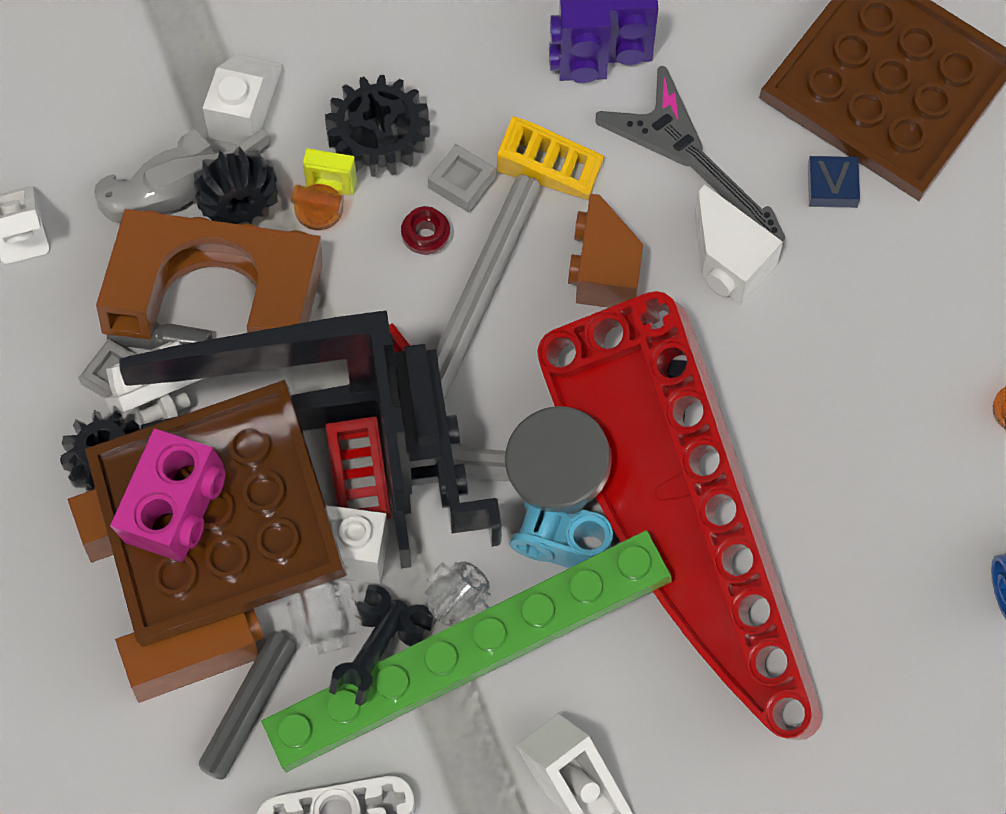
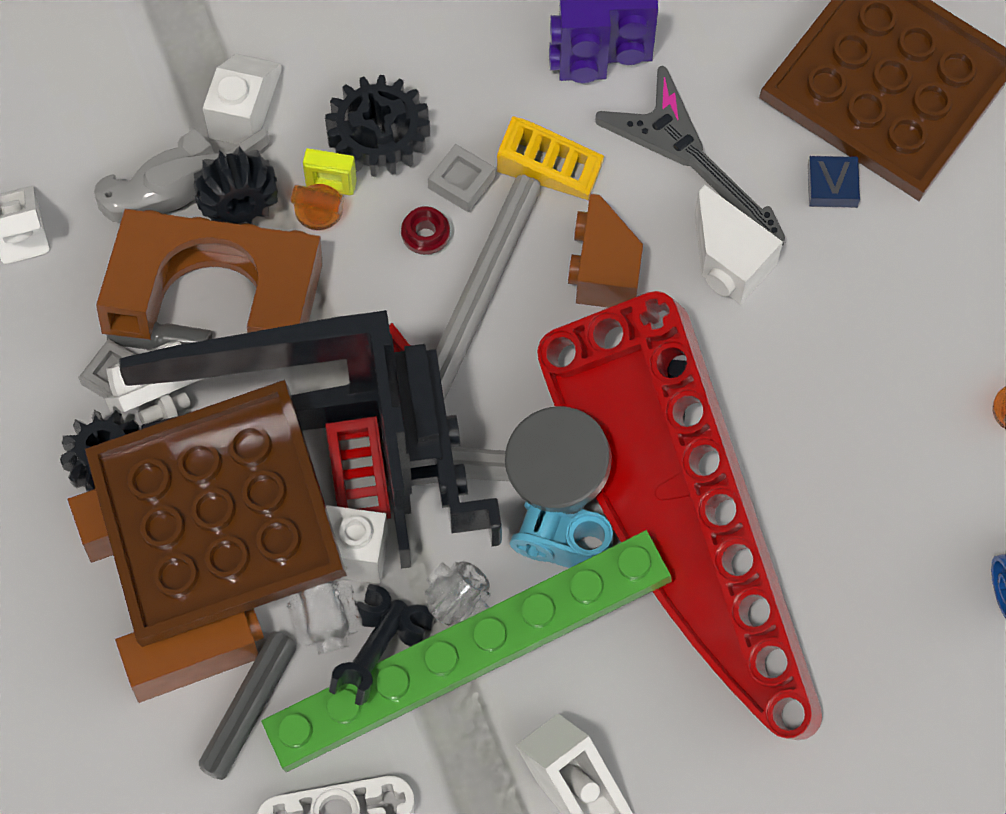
dark pink brick [110,428,225,563] -> none

